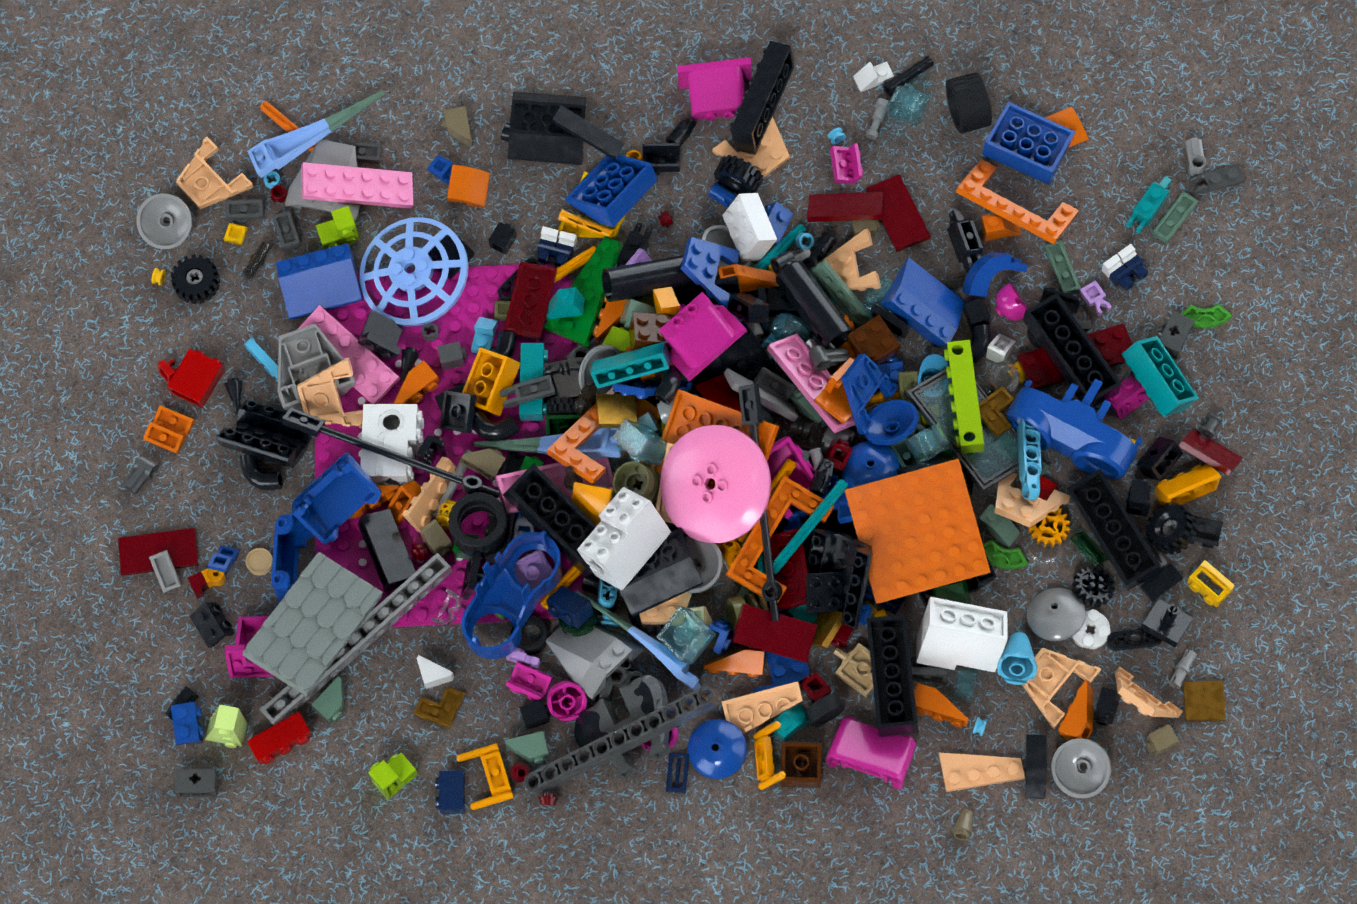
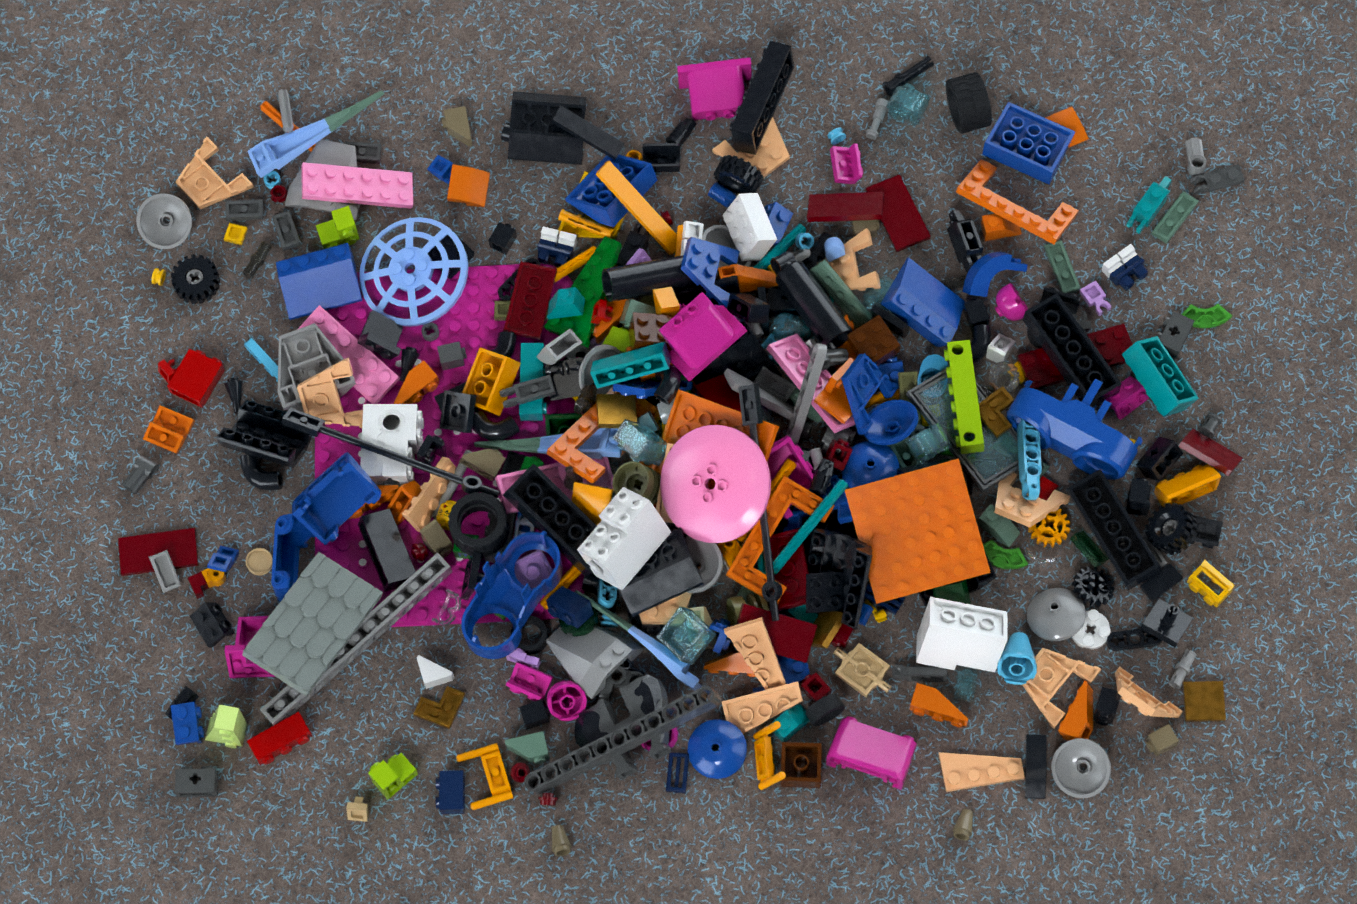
sand green slope [311,676,344,724] -> none
medium azure slope [471,317,498,353] -> none
black tyre [546,396,581,414] -> none
white slope [853,62,894,92] -> none
black brick [866,614,919,737] -> none
medium azure bush [973,717,987,736] -> none
none -> light grey axle [278,89,294,133]
none -> tan tile [346,797,369,822]
none -> light grey brick [536,328,583,365]
none -> dark tan cone [551,825,572,856]
none -> red tile [591,299,614,324]
none -> light orange tile [596,160,677,255]
none -> white hips [675,221,704,257]
none -> light nougat wing [724,617,787,690]
none -> light grey beam [786,343,827,446]
none -> light blue brick [824,237,845,262]

